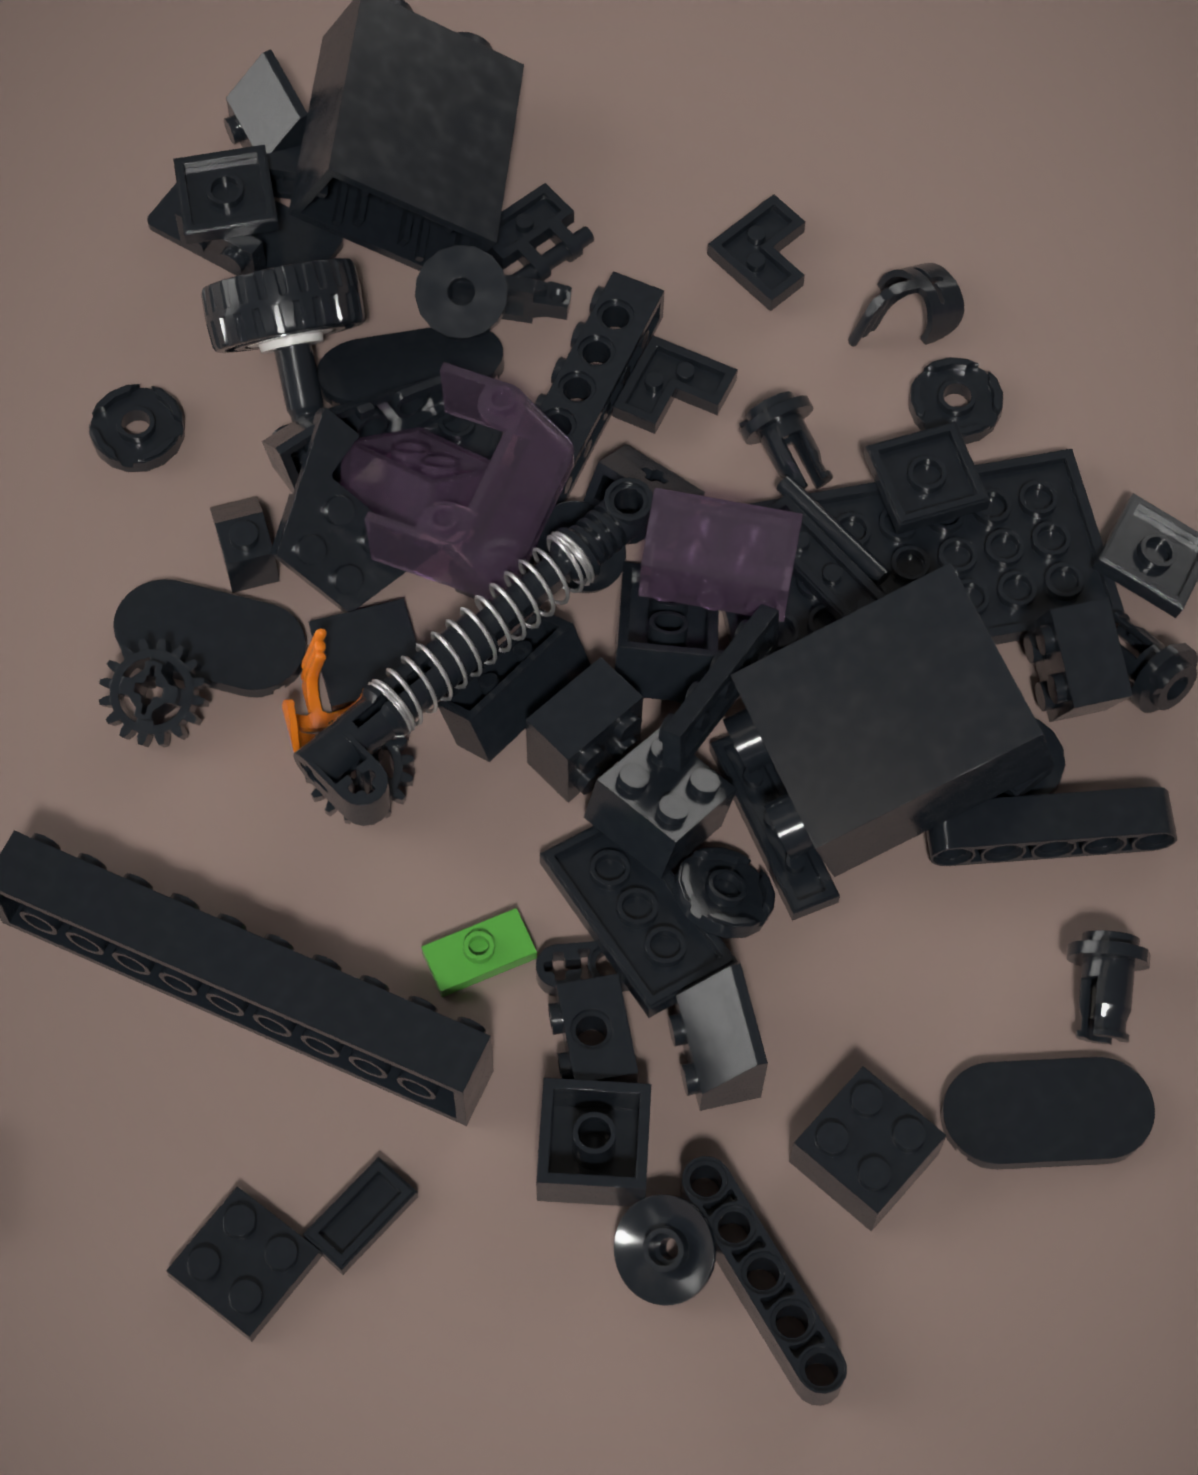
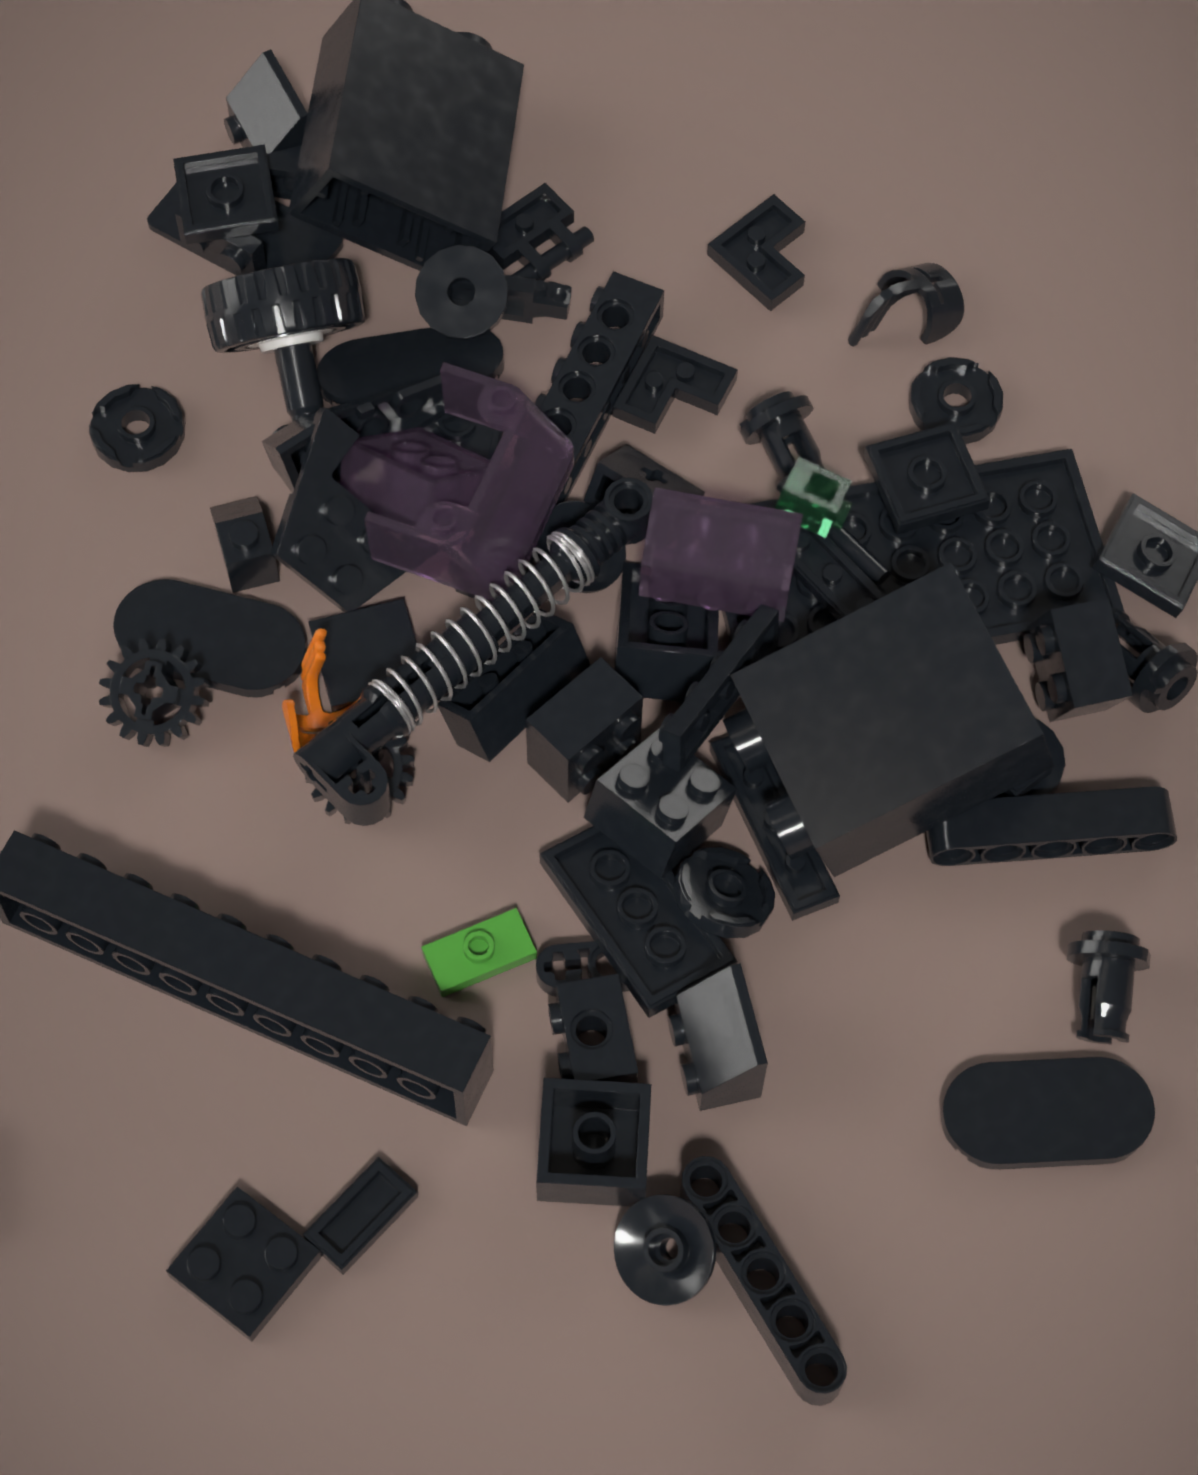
black brick [789,1066,947,1232] -> none
none -> clear green brick [770,457,853,538]

